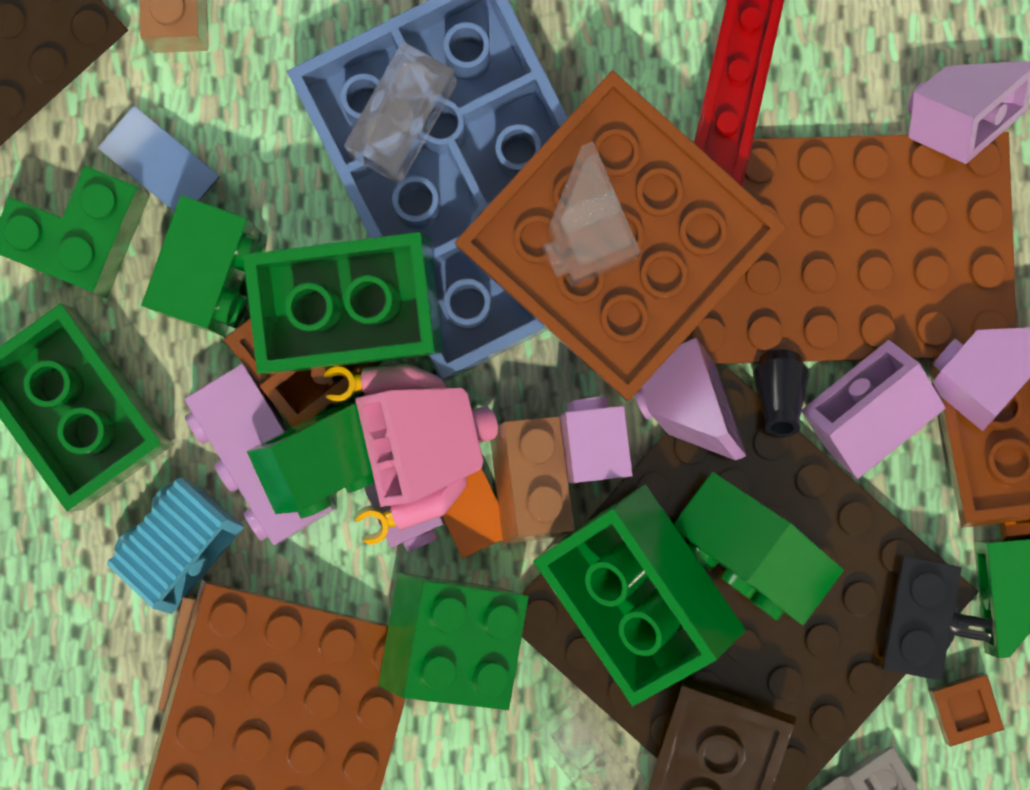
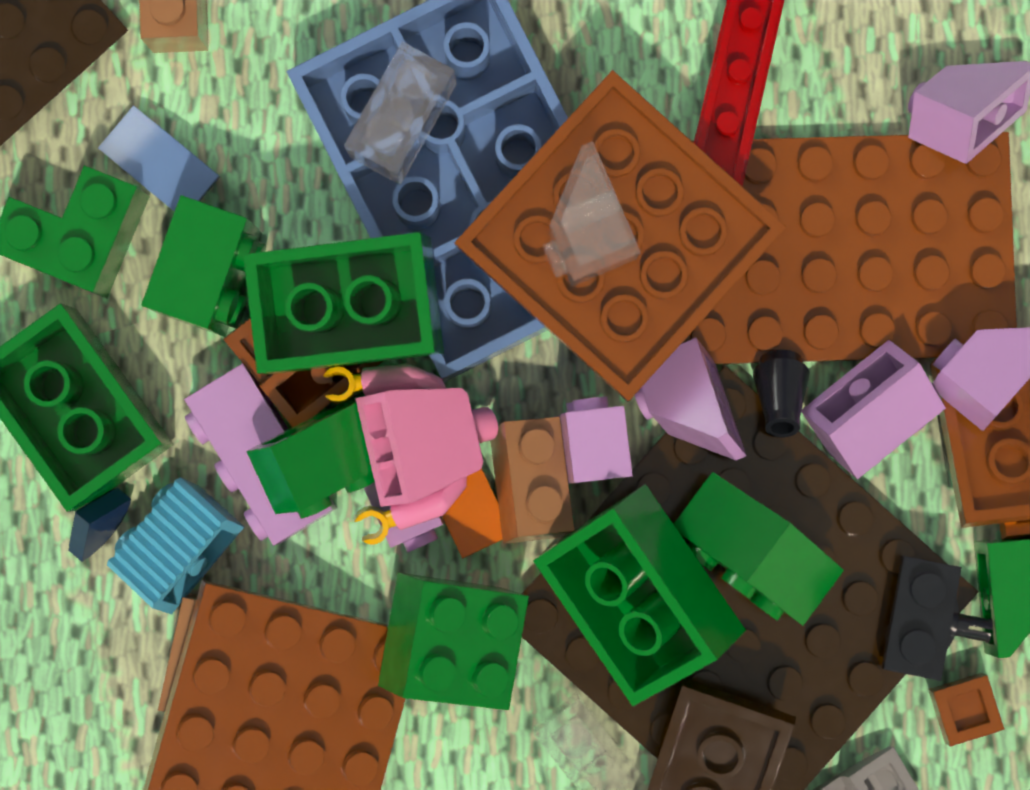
none -> dark blue tile [68,488,131,562]

